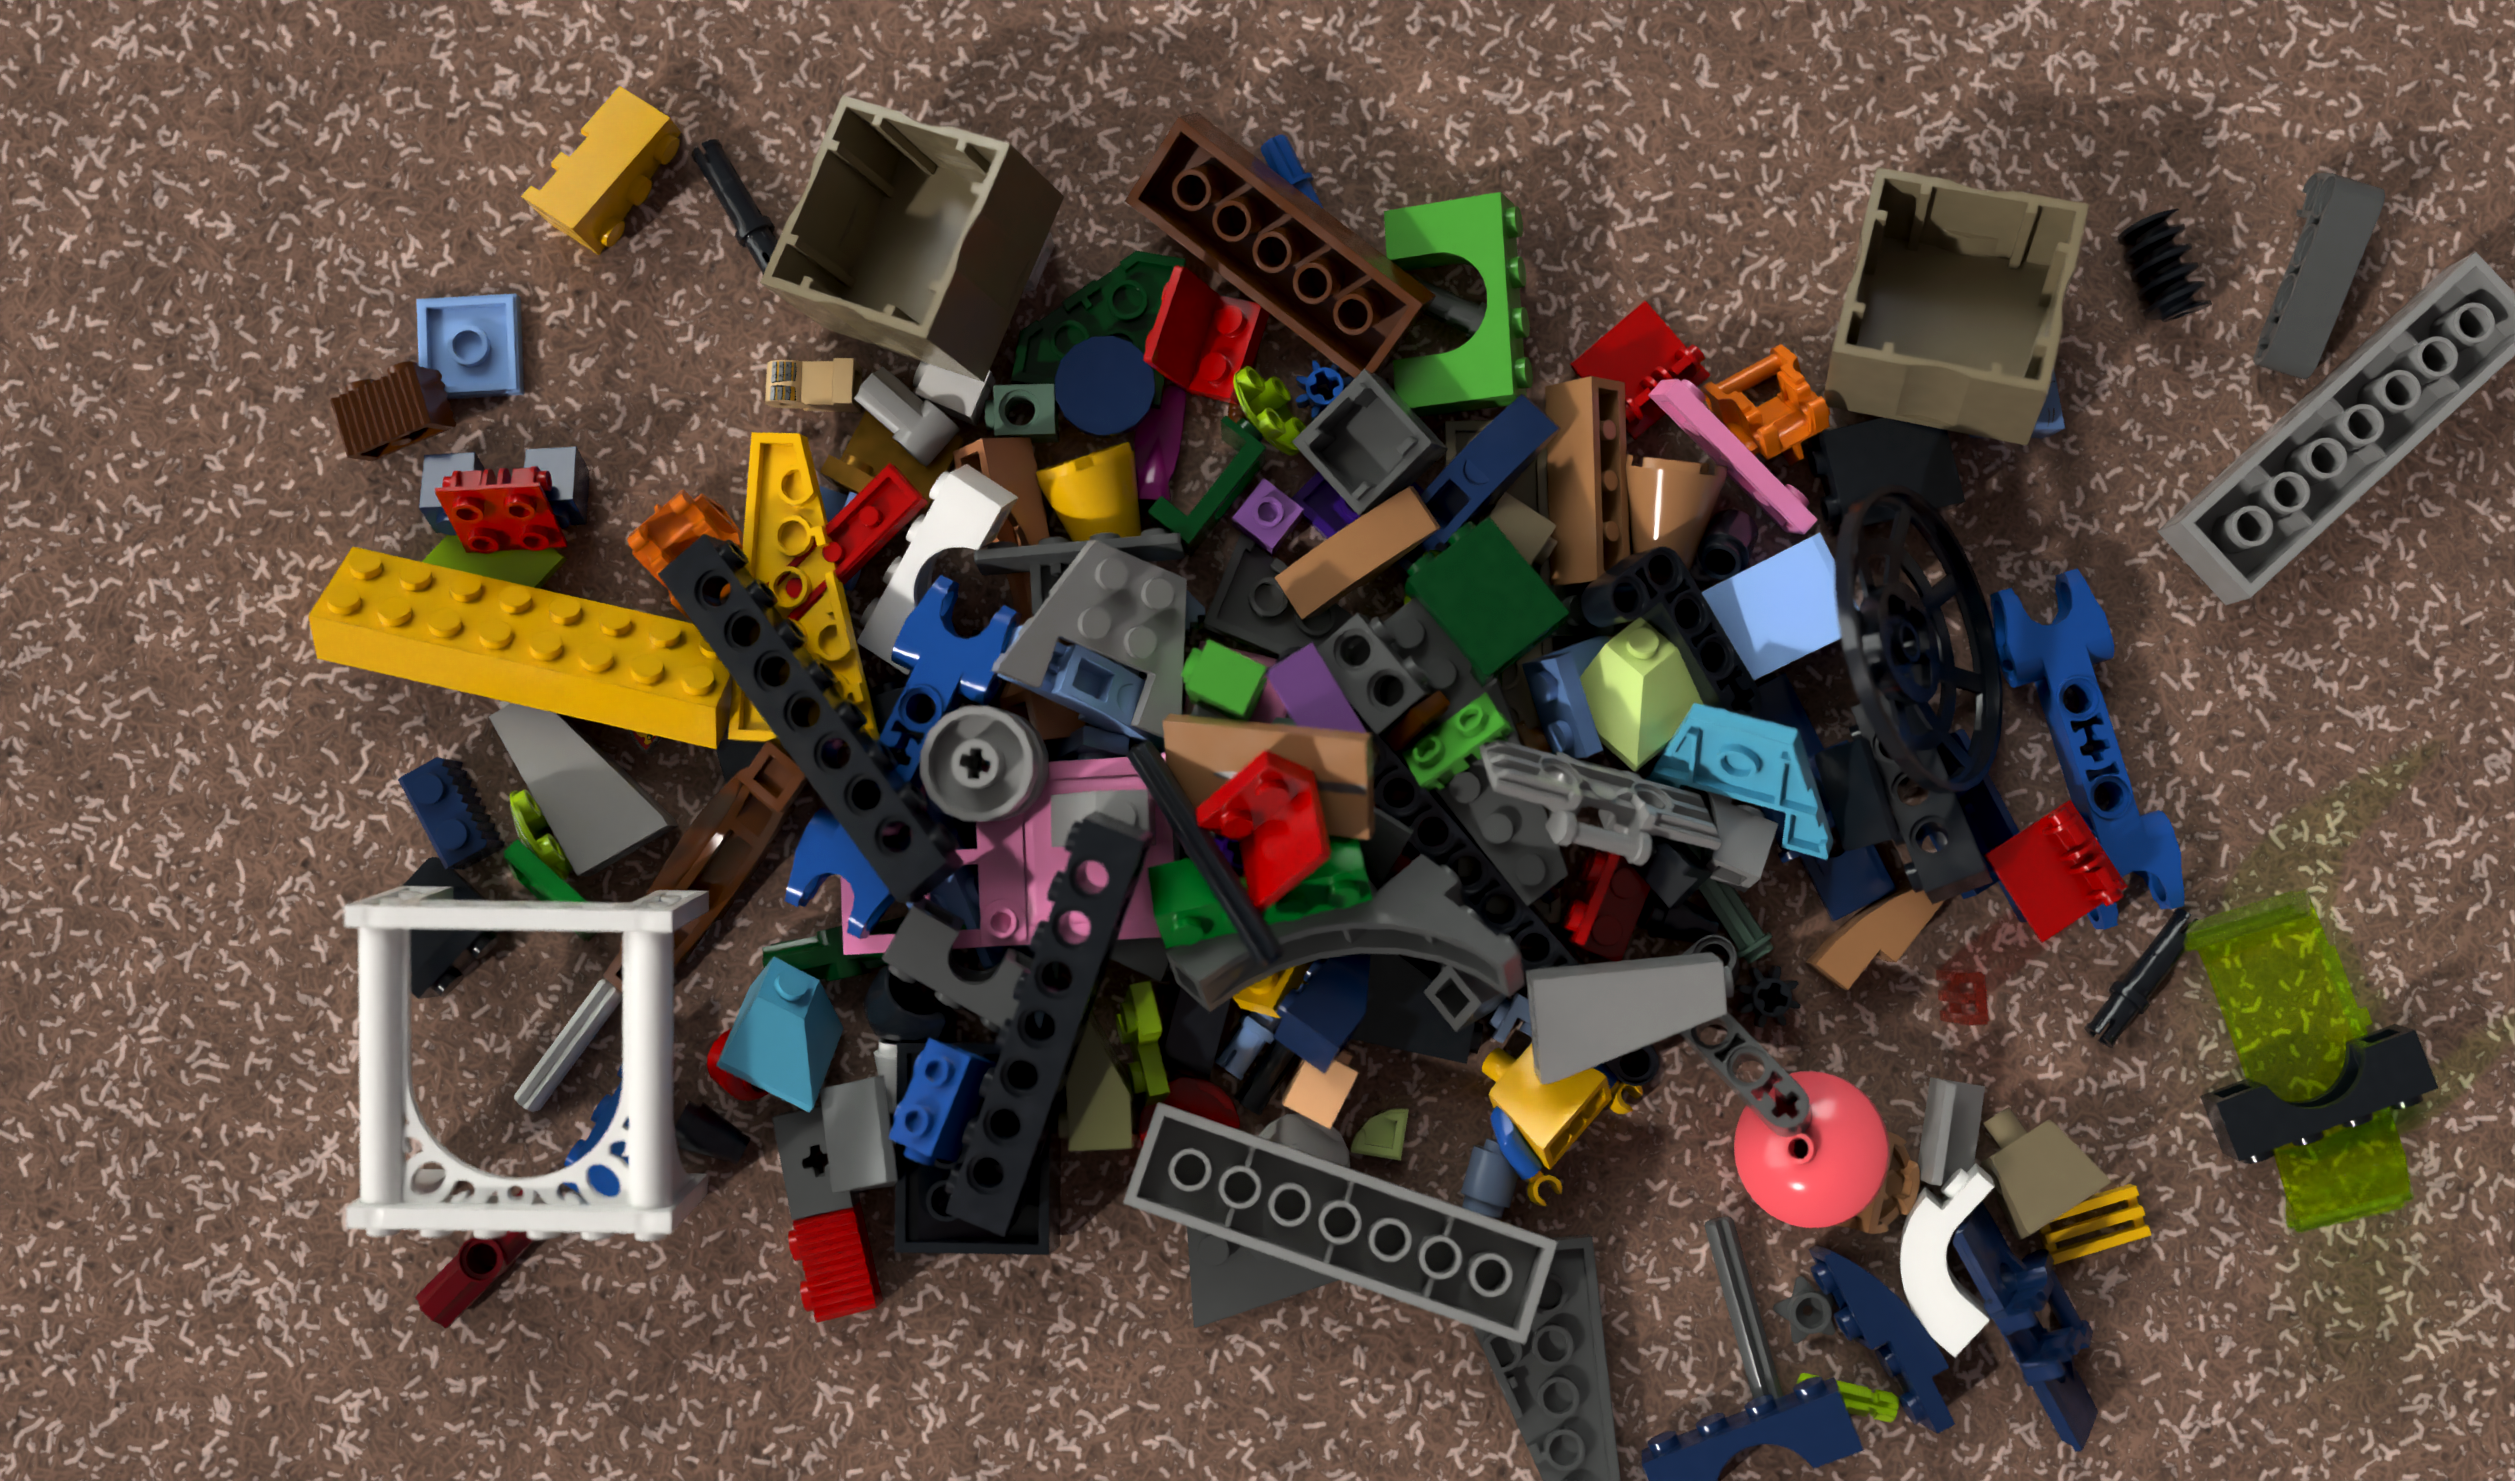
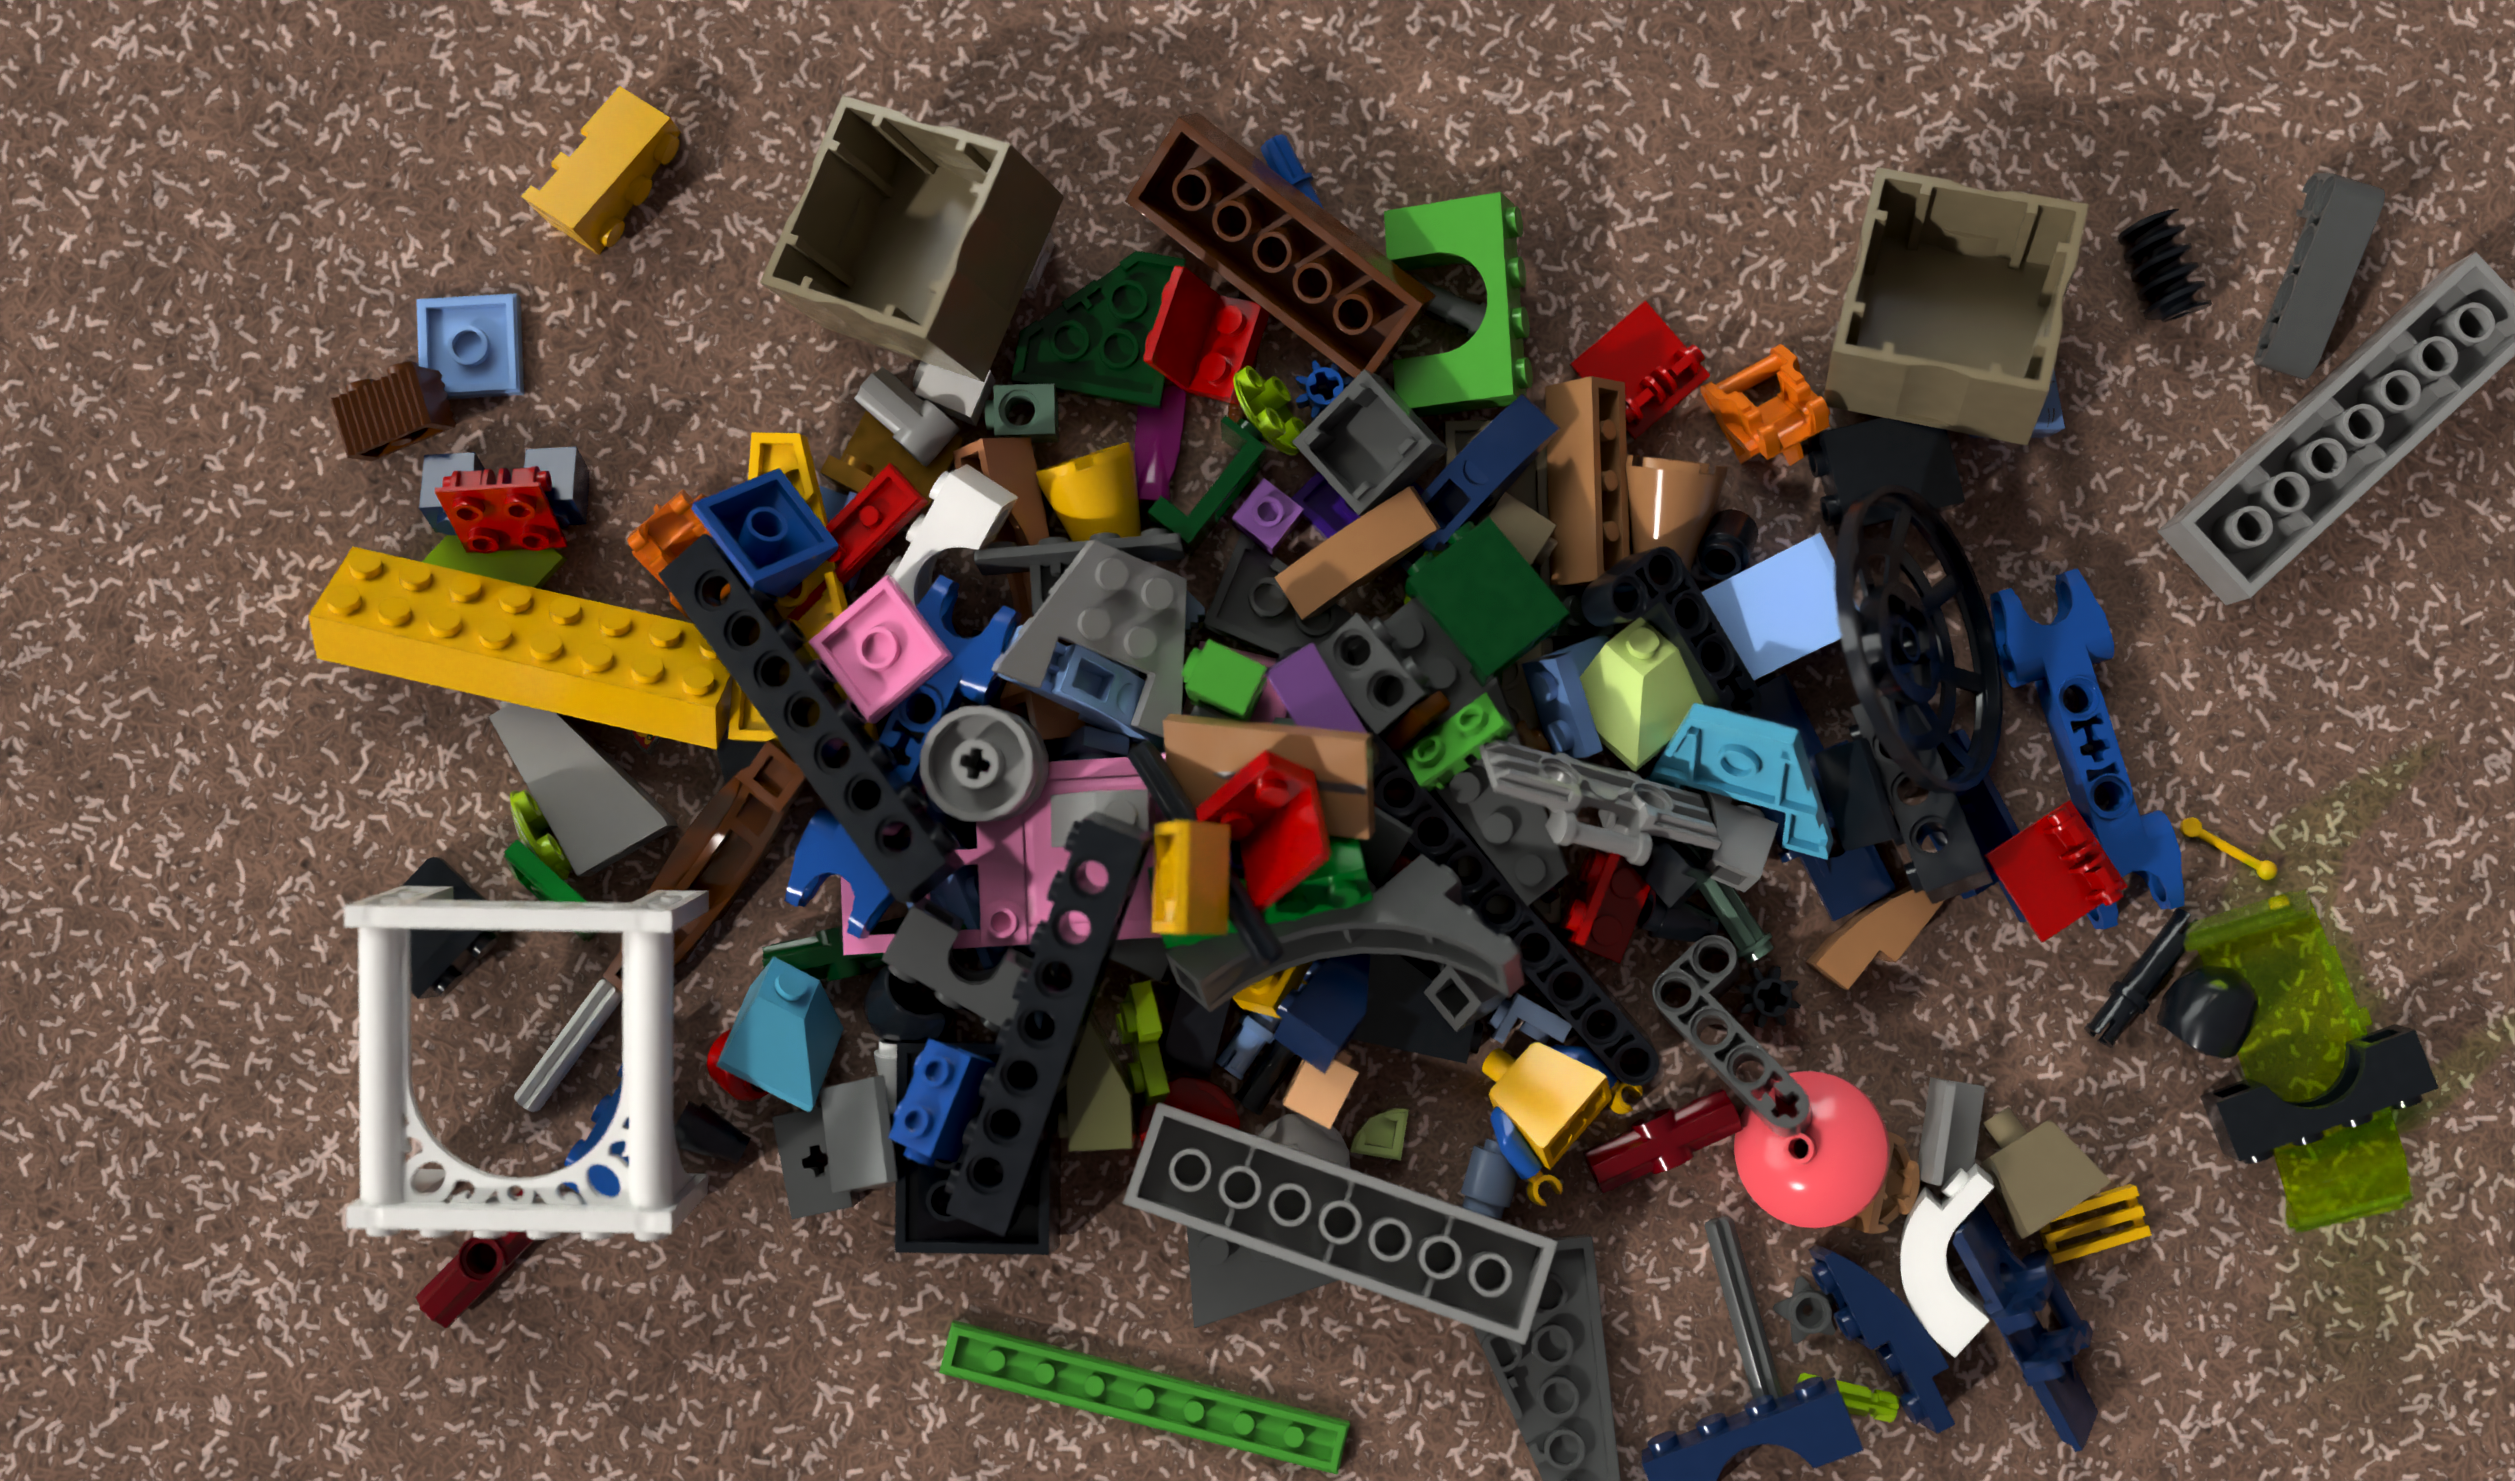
dark blue brick [398,757,505,870] -> none
black pin [691,139,778,274] -> none
tan leg [765,358,862,413] -> none
red brick [788,1202,883,1323] -> none
dark blue tile [1055,336,1156,438] -> none
light grey slope [1526,952,1733,1084] -> none
bright pink plate [1648,379,1818,535] -> none
clear red tile [1936,969,1989,1026] -> none
none -> blue slope [691,468,839,598]
none -> bright pink tile [809,575,954,724]
none -> bright green tile [939,1320,1350,1475]
none -> yellow slope [1151,821,1230,935]
none -> dark red piece [1582,1089,1743,1193]
none -> black piece [2156,966,2260,1059]
none -> yellow hinge [2180,817,2278,880]

